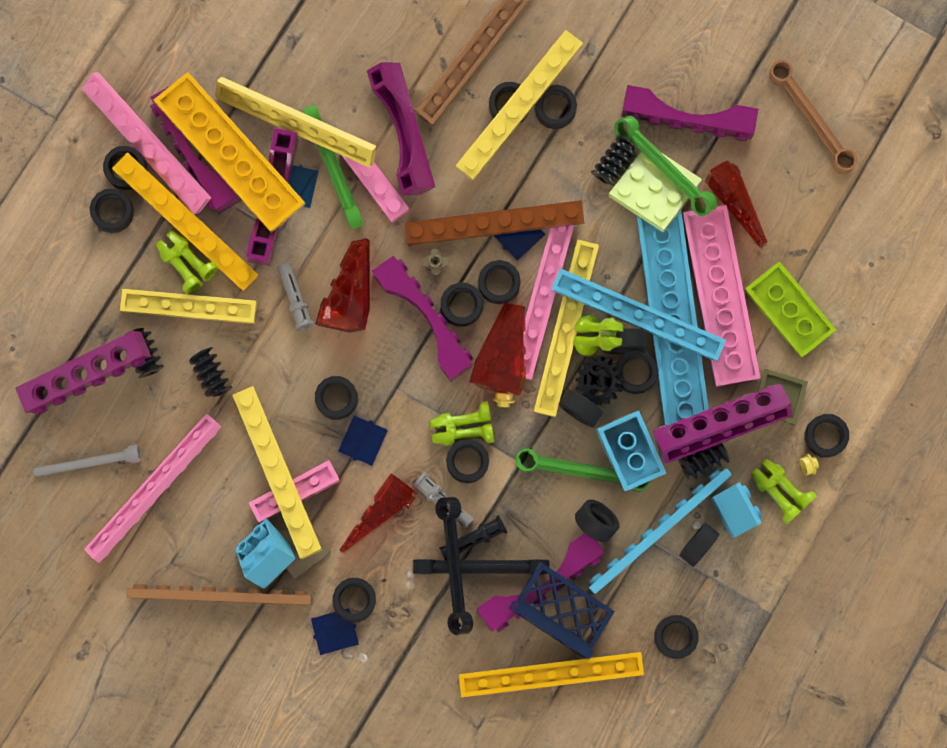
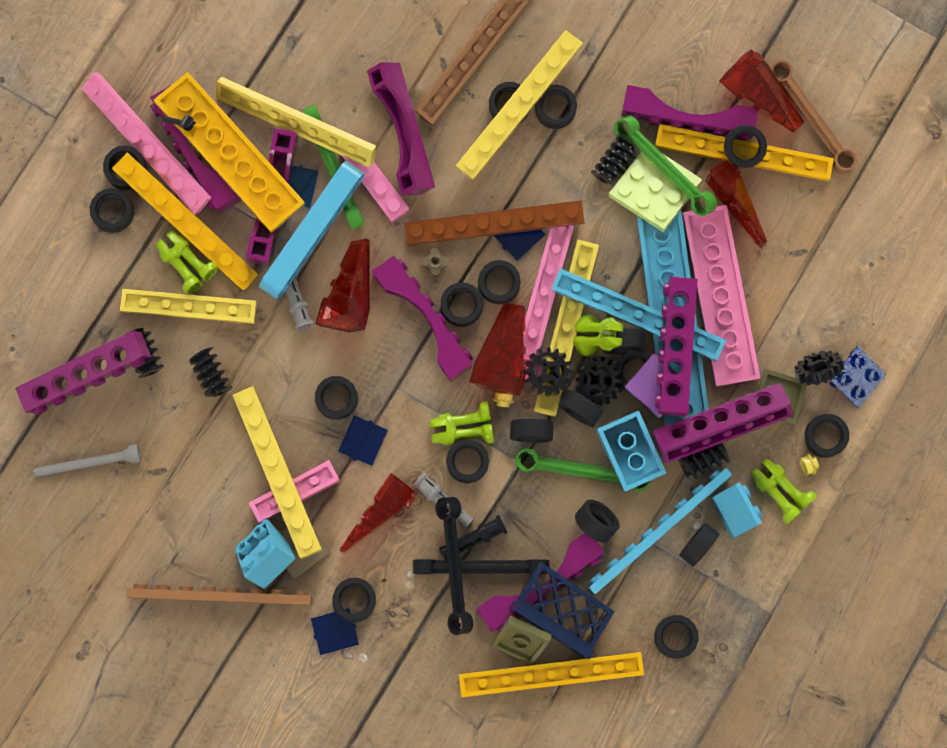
bright pink plate [84,413,222,563] -> none
lime plate [744,261,836,359] -> none
none -> black hand [163,114,196,131]
none -> medium azure beam [259,161,365,300]
none -> olive plate [491,615,552,665]
none -> black tyre [510,419,553,443]
none -> black gear [523,347,573,397]
none -> medium lavender slope [625,354,678,419]
none -> yellow plate [655,124,834,182]
none -> magenta brick [655,276,698,417]
none -> clear red wedge [719,49,804,133]
none -> black tyre [724,125,767,168]
none -> black gear [794,350,845,386]
none -> clear blue hinge [828,346,886,408]

